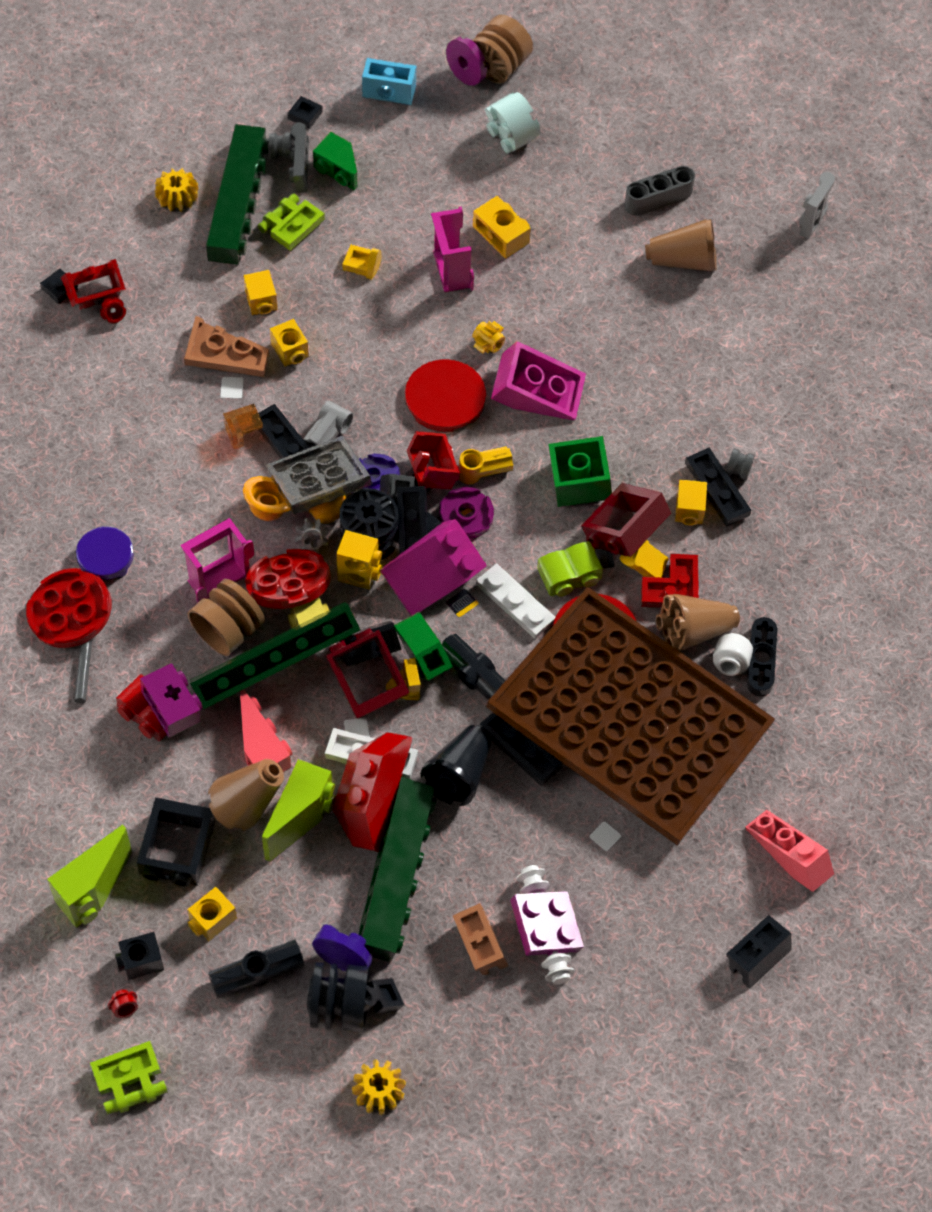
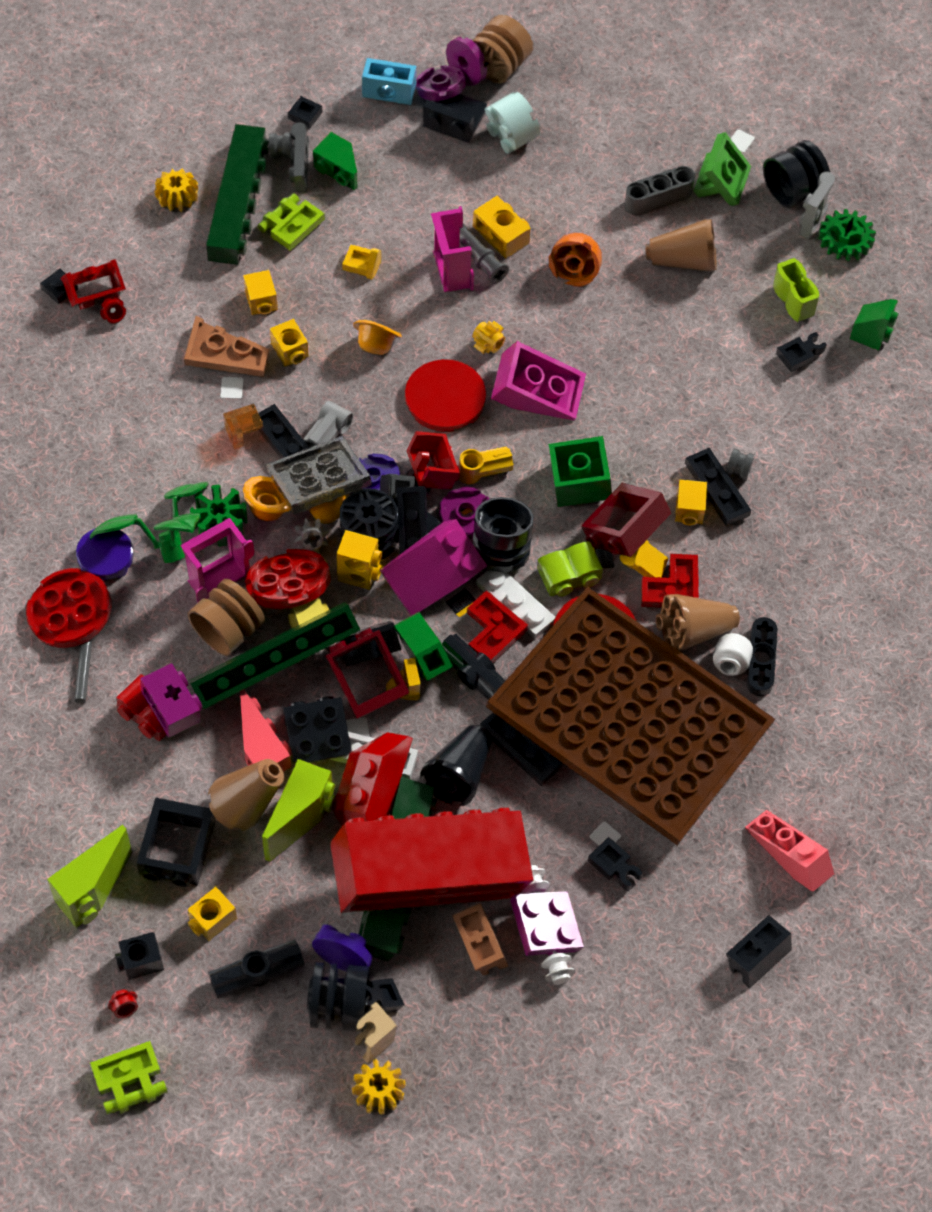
none -> green plant [90,482,209,563]
none -> green gear [190,485,248,547]
none -> black bracket [283,696,351,764]
none -> red brick [330,807,534,913]
none -> light orange hat [353,320,402,355]
none -> tan hinge [355,1002,397,1064]
none -> magenta tile [416,65,466,101]
none -> black bracket [423,94,487,143]
none -> dark grey pin [460,223,509,284]
none -> red plate [467,590,528,662]
none -> black wheel [473,497,534,572]
none -> orange cylinder [549,232,602,287]
none -> black plate [587,837,642,891]
none -> bright green bracket [693,132,751,206]
none -> white sticker [731,129,755,152]
none -> black wheel [763,140,830,208]
none -> lime brick [773,258,819,322]
none -> black plate [776,332,827,372]
none -> green gear [818,209,876,261]
none -> green slope [850,299,899,351]

